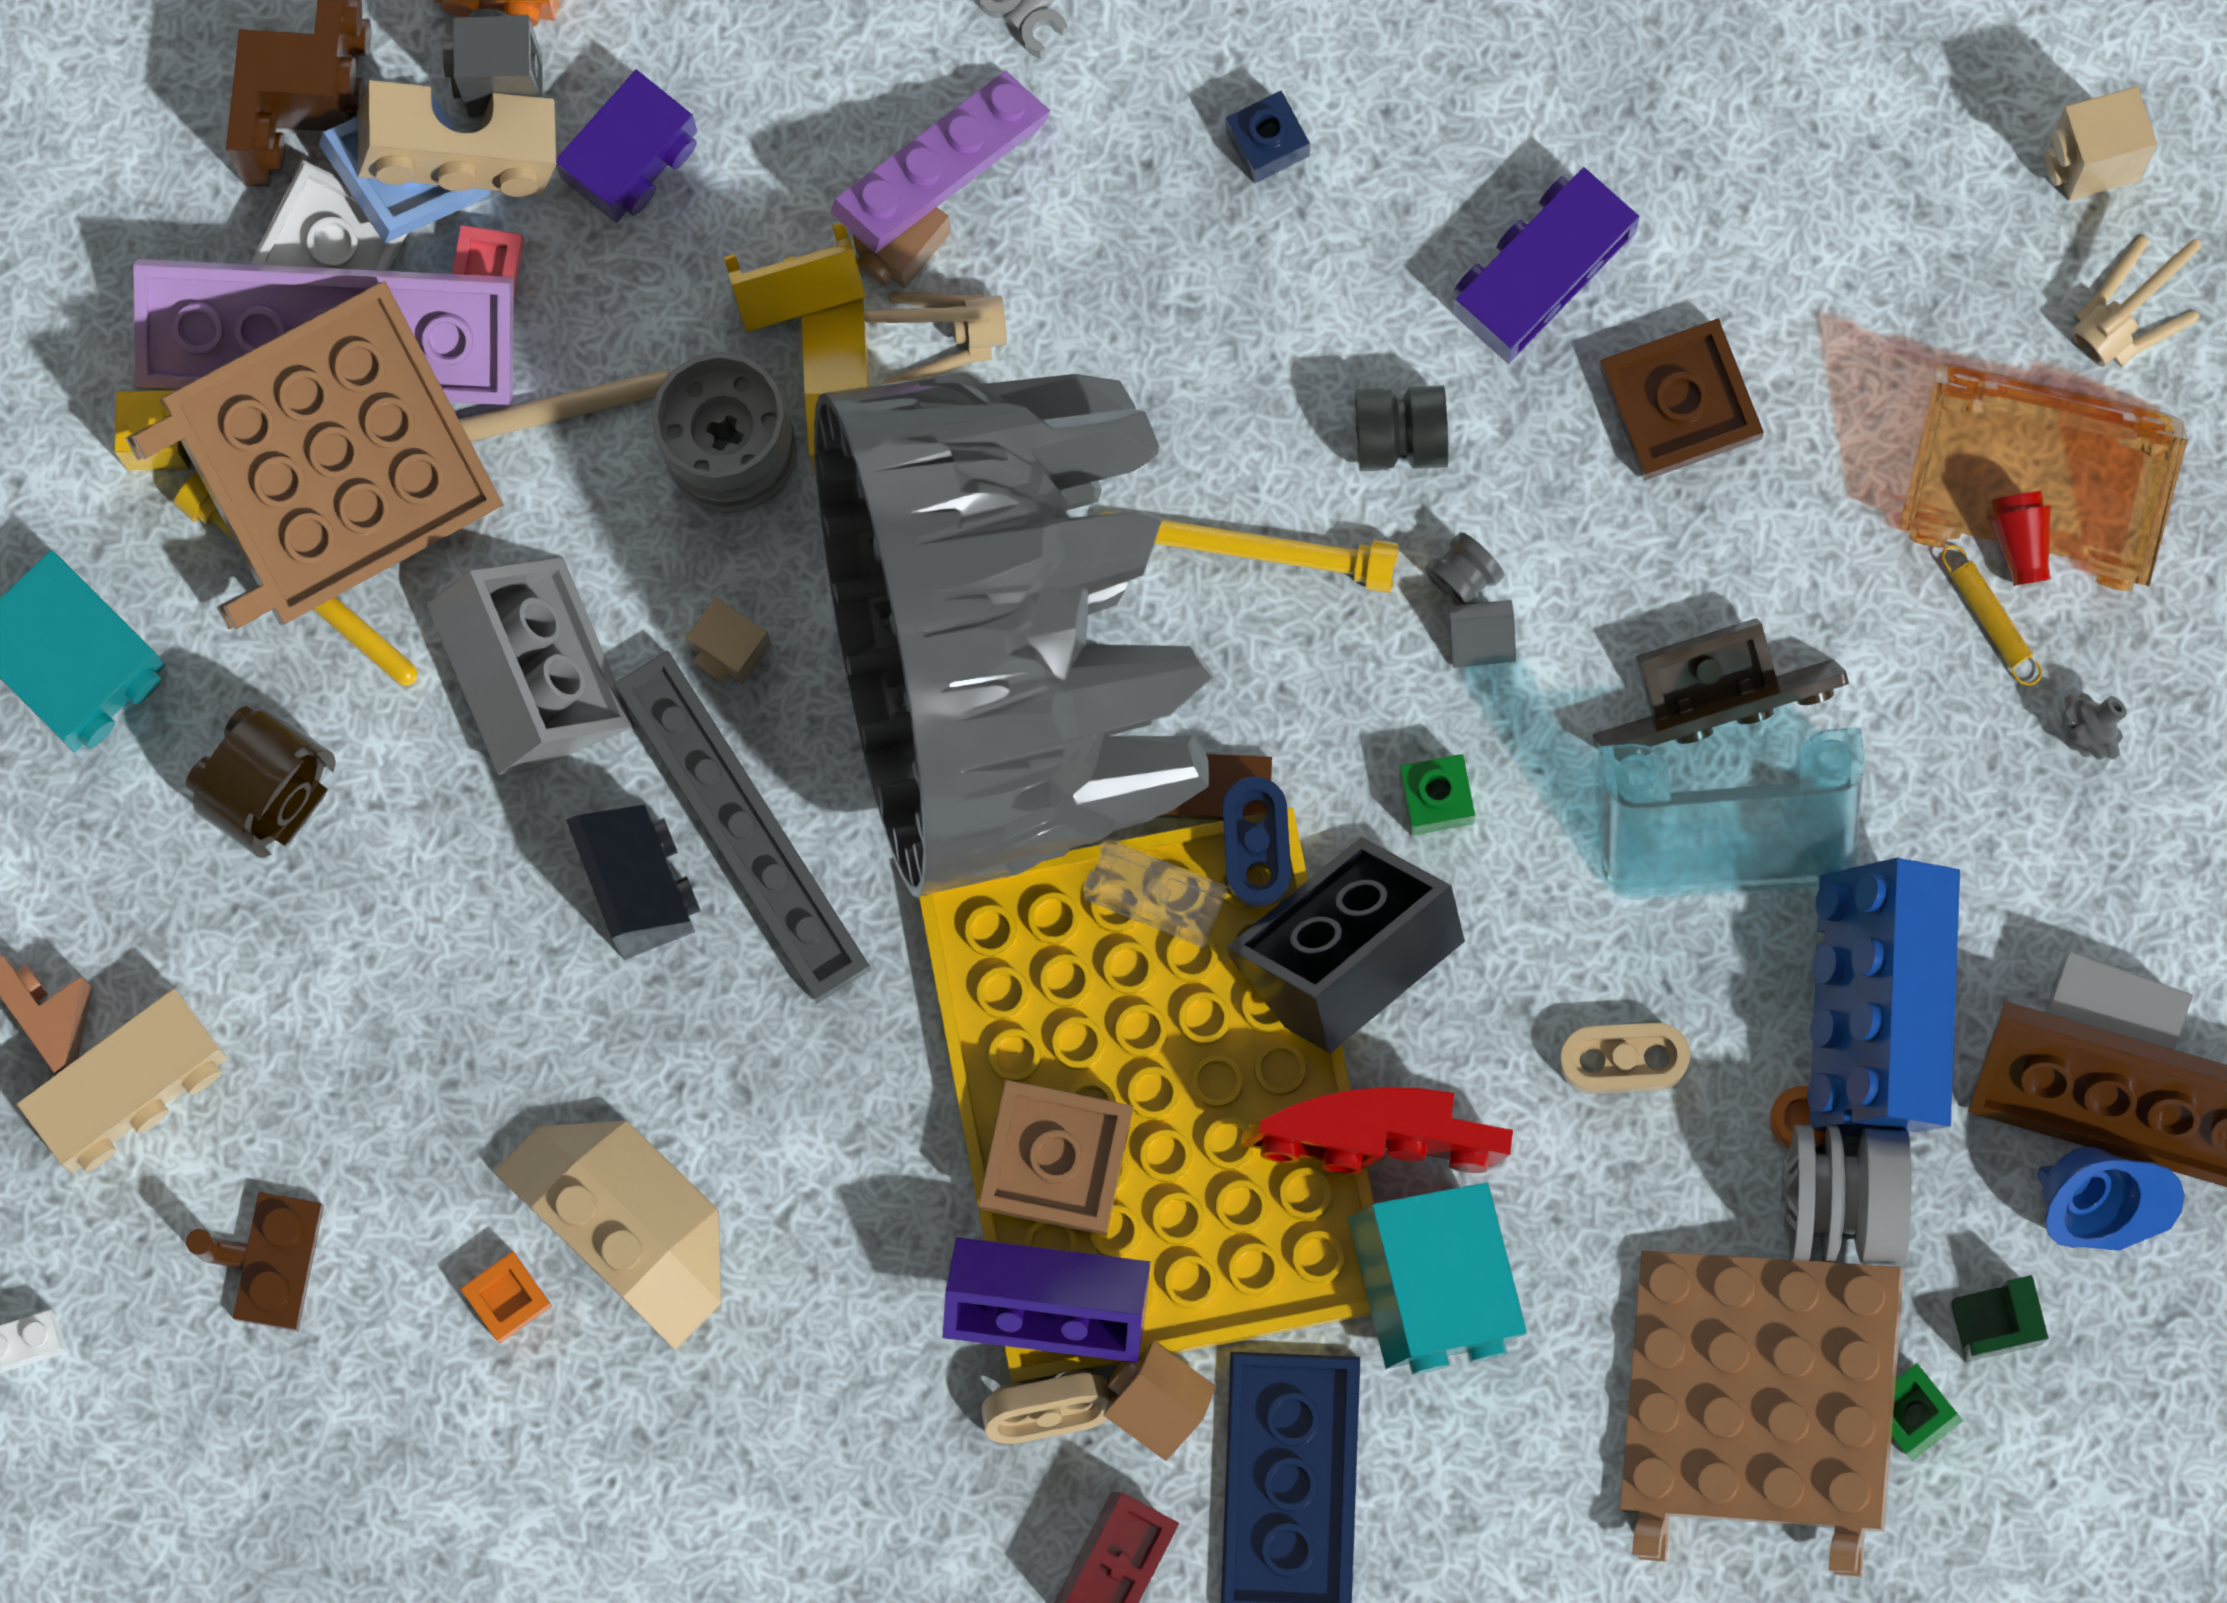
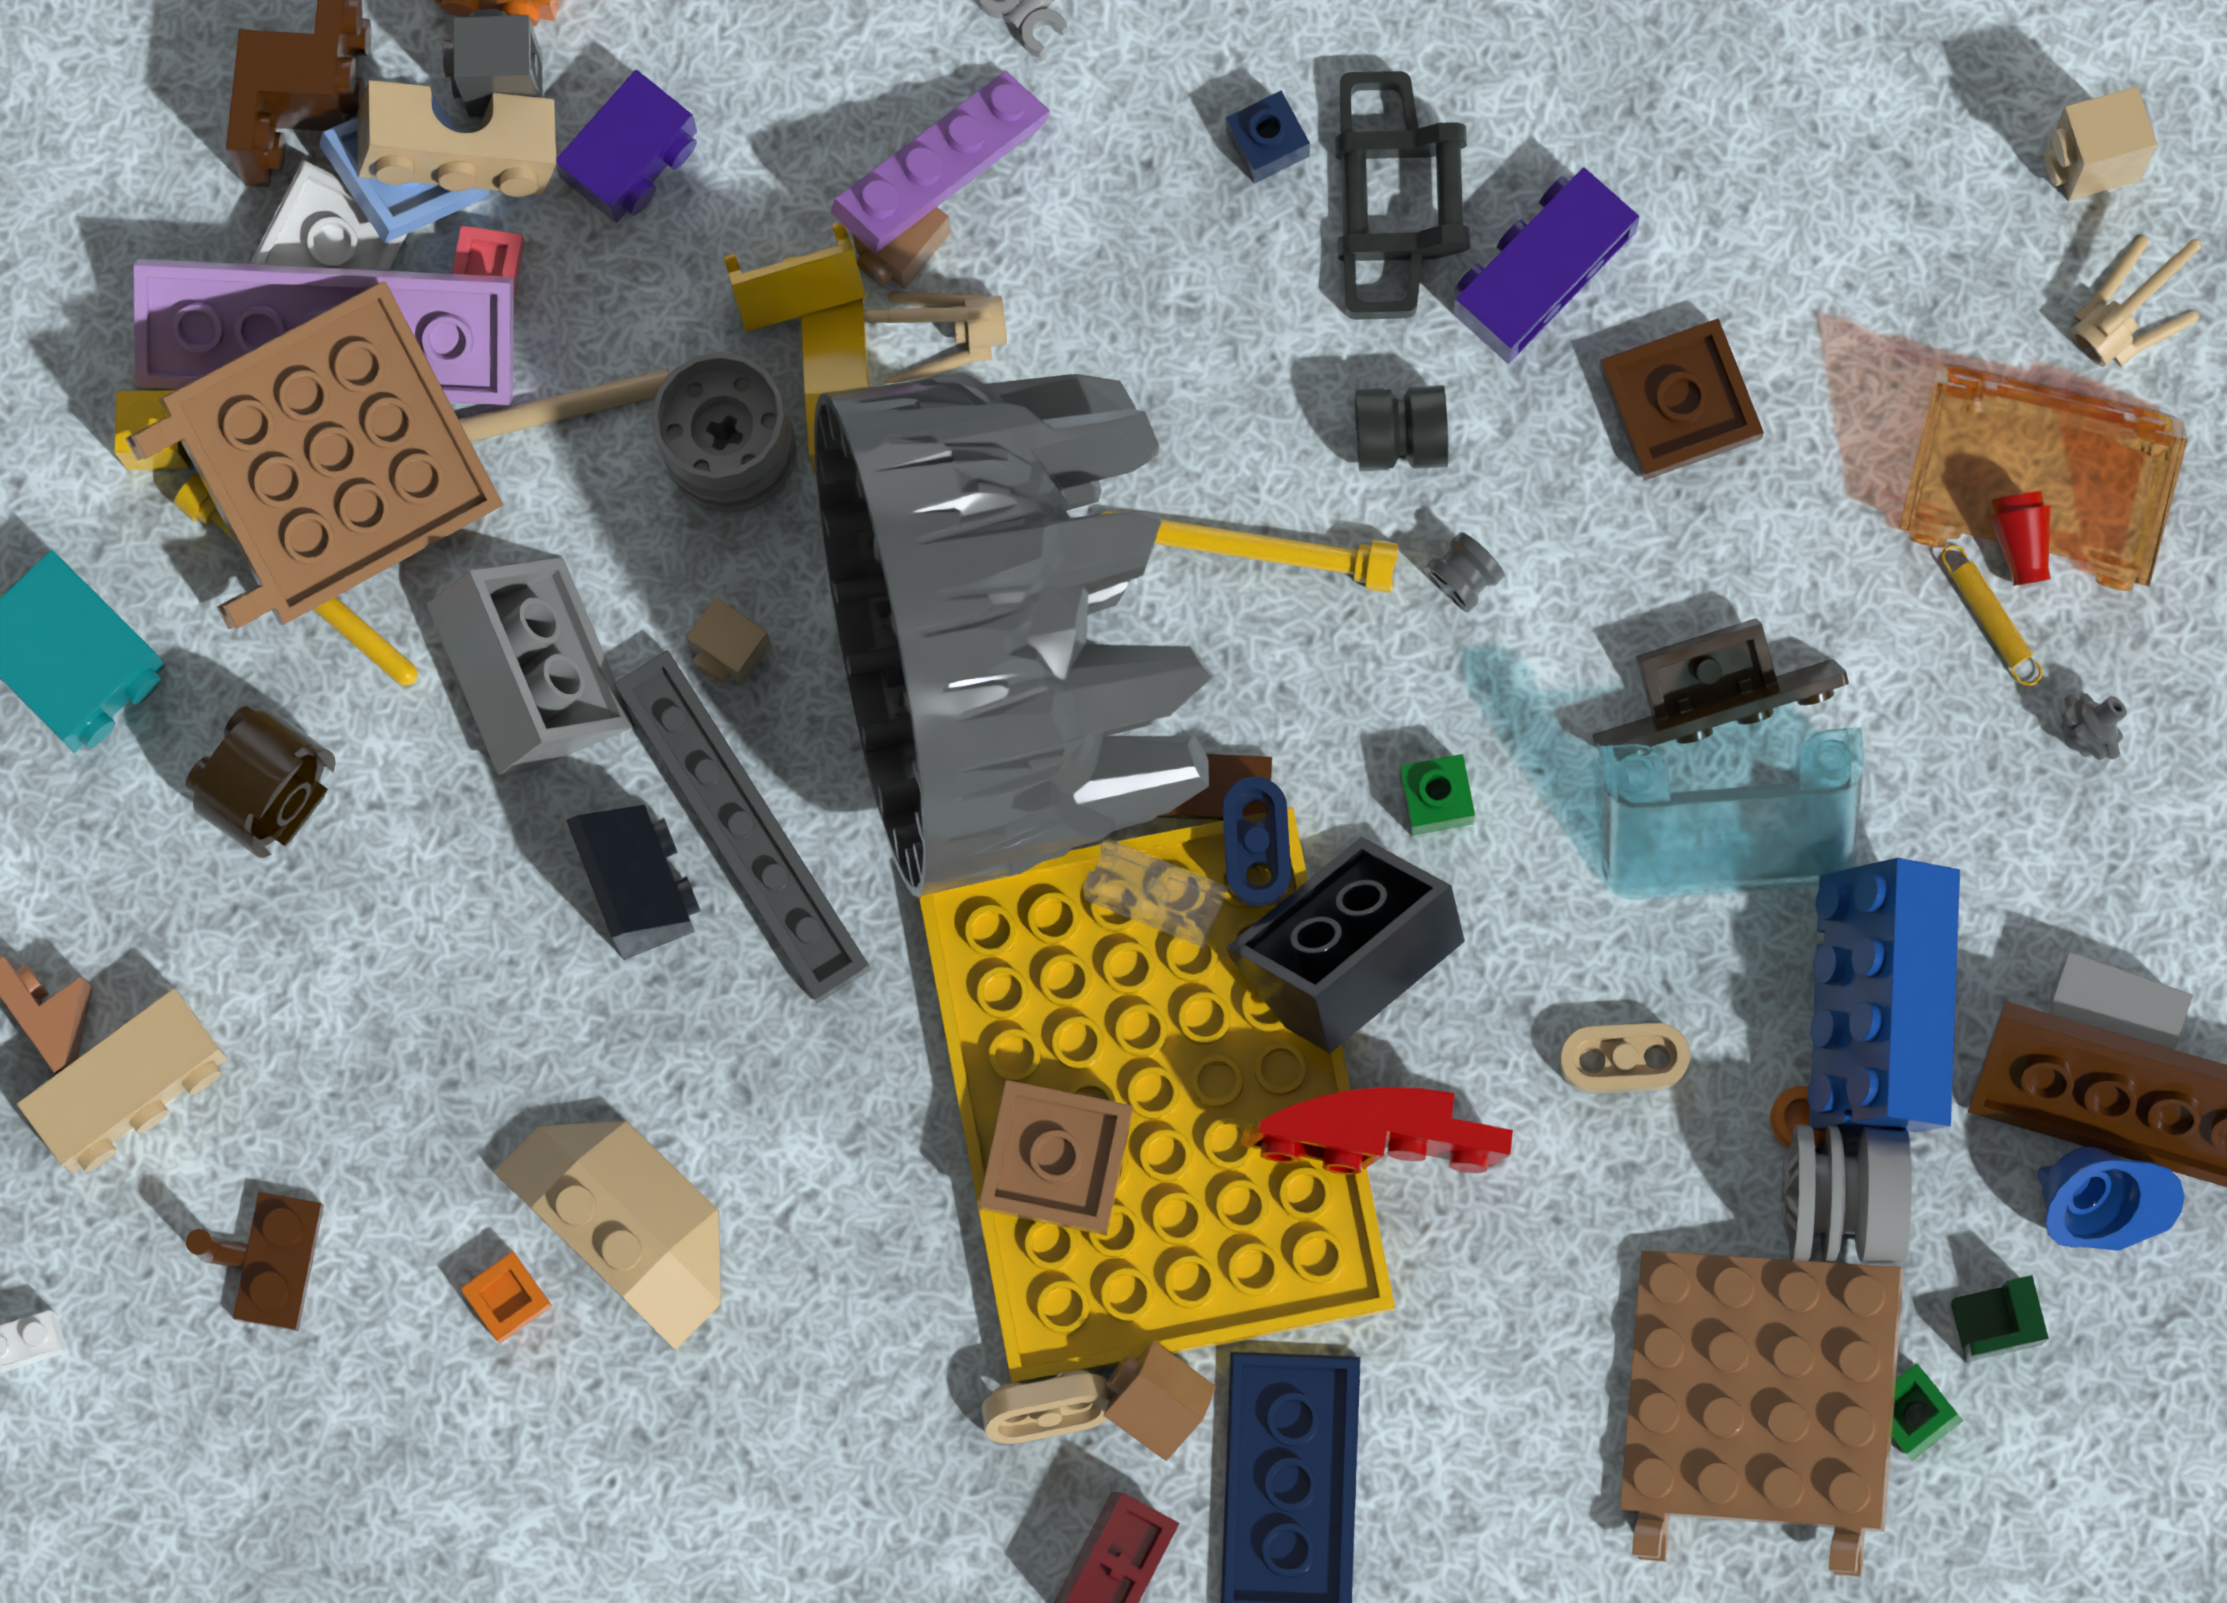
dark purple brick [942,1237,1151,1363] -> none
teal brick [1347,1182,1527,1375] -> none
dark grey tile [1448,600,1516,668] -> none
none -> pearl dark grey bar [1335,71,1470,320]

